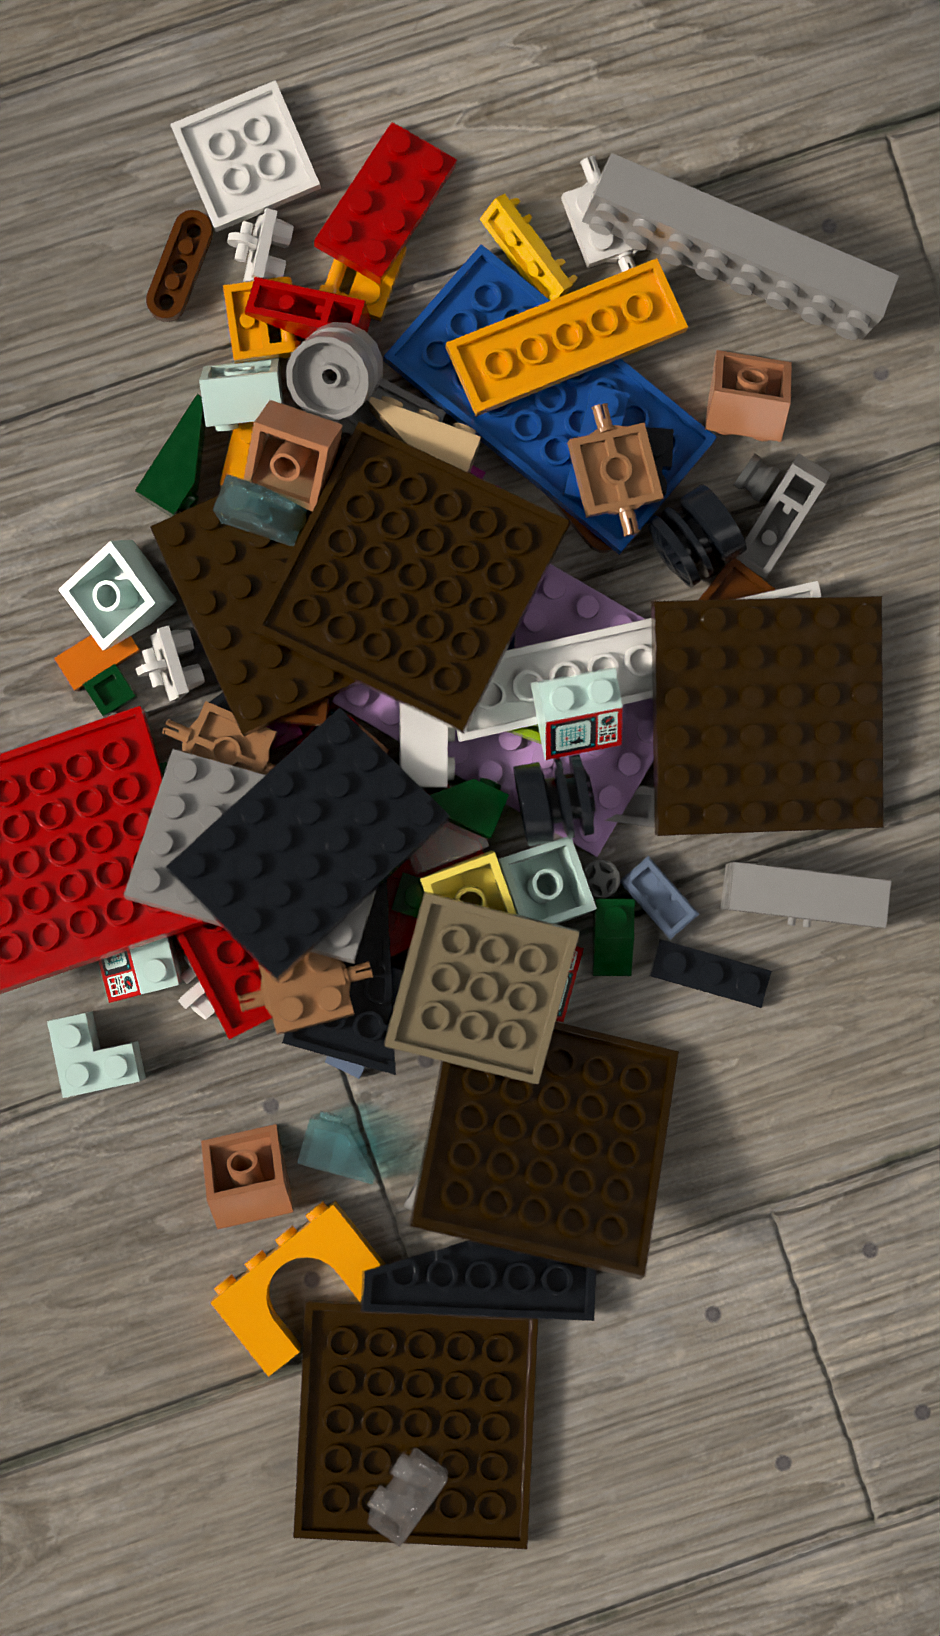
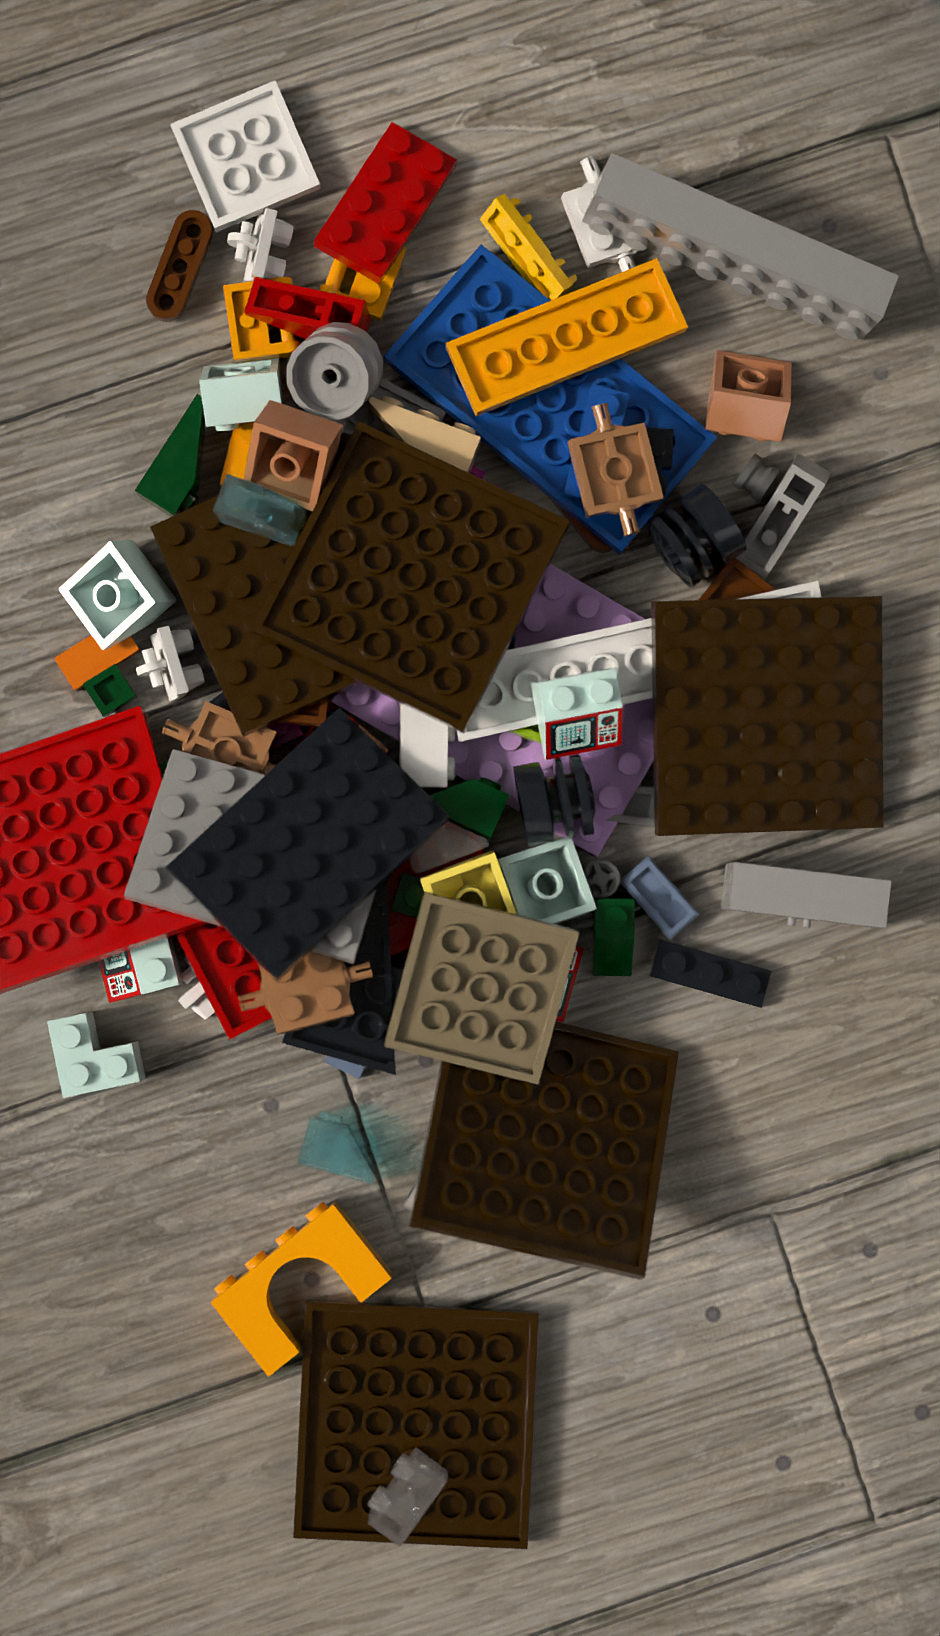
nougat slope [201,1124,294,1229] -> none
black wing [360,1240,596,1321] -> none

